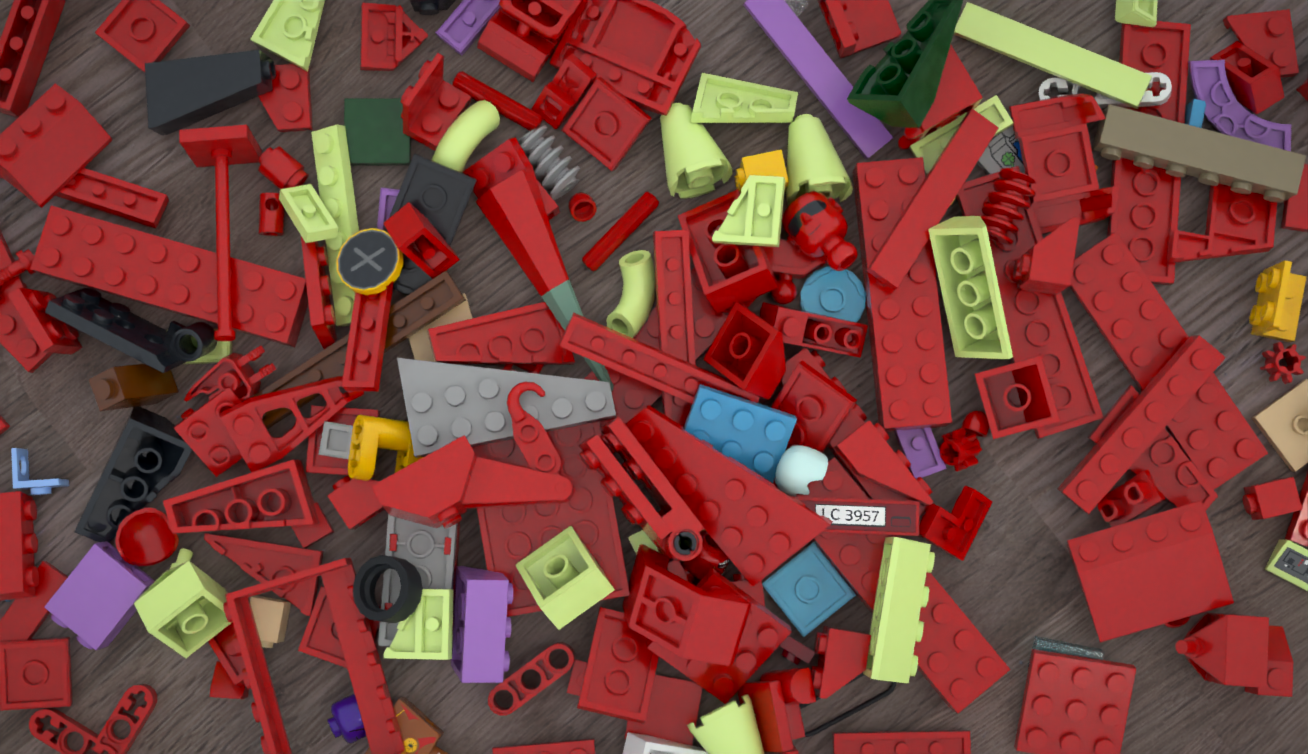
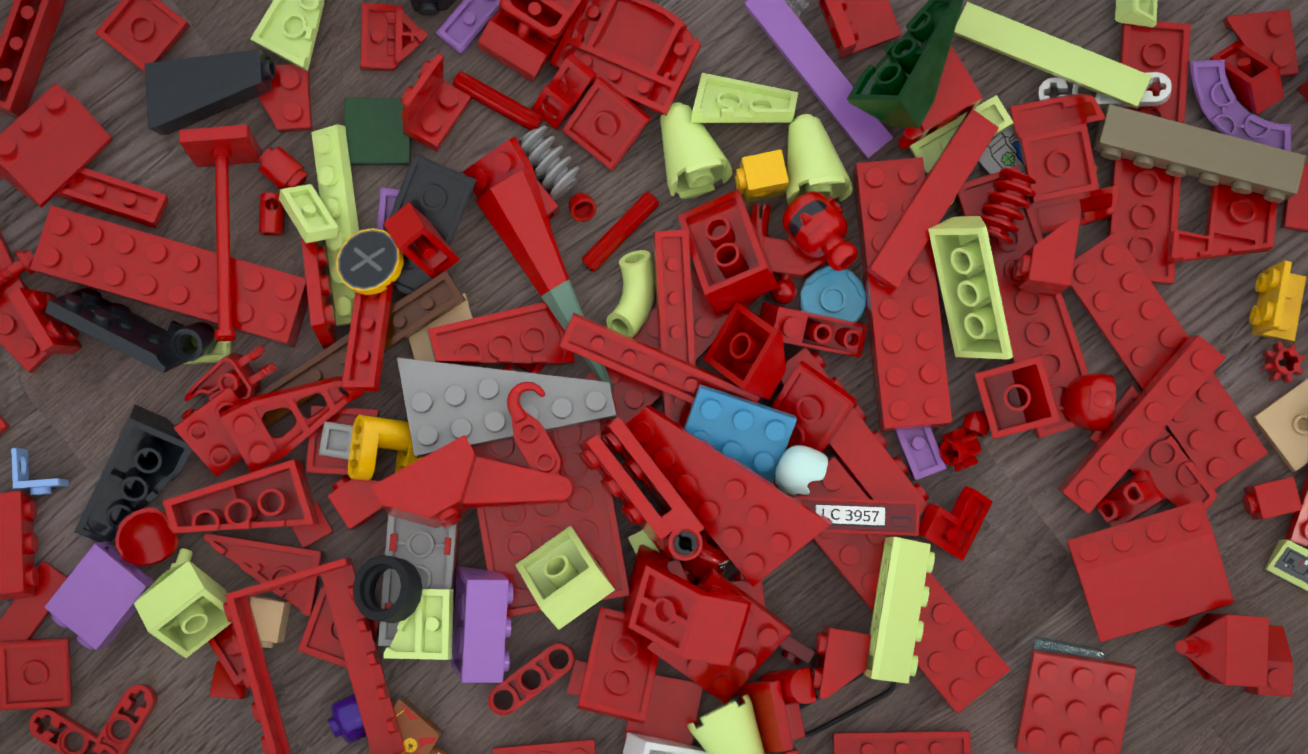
reddish brown brick [89,364,179,411] -> none
yellowish green cylinder [432,100,500,173] -> none
yellowish green wing [712,175,785,247] -> none
medium azure tile [762,542,856,637] -> none
red slope [834,420,934,506] -> none
dark azure tile [1184,99,1206,128] -> none
none -> red helmet [1063,373,1116,432]

